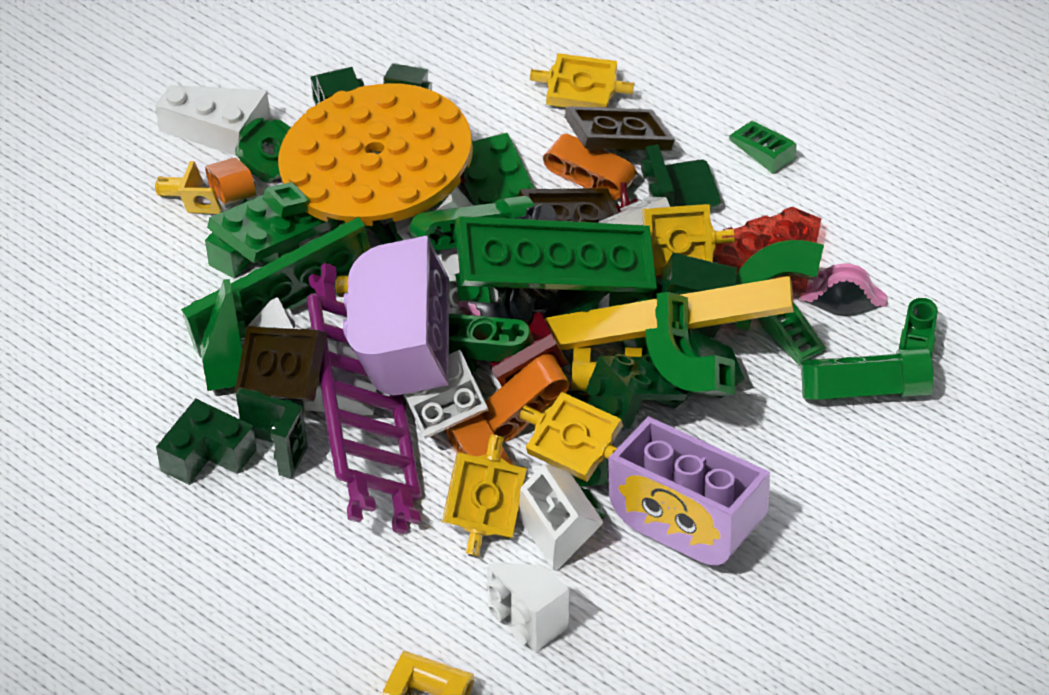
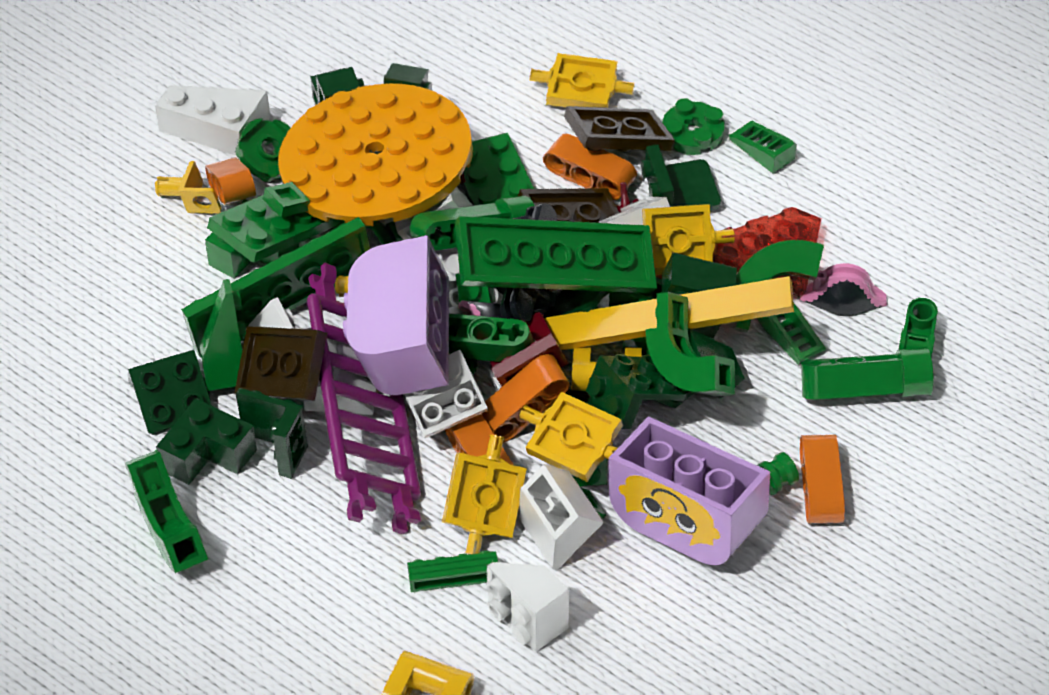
none -> green arch [124,450,209,573]
none -> dark green bracket [127,349,212,434]
none -> green piece [407,551,498,593]
none -> green plate [662,98,725,155]
none -> green wheel [757,452,799,495]
none -> orange beam [800,435,845,523]

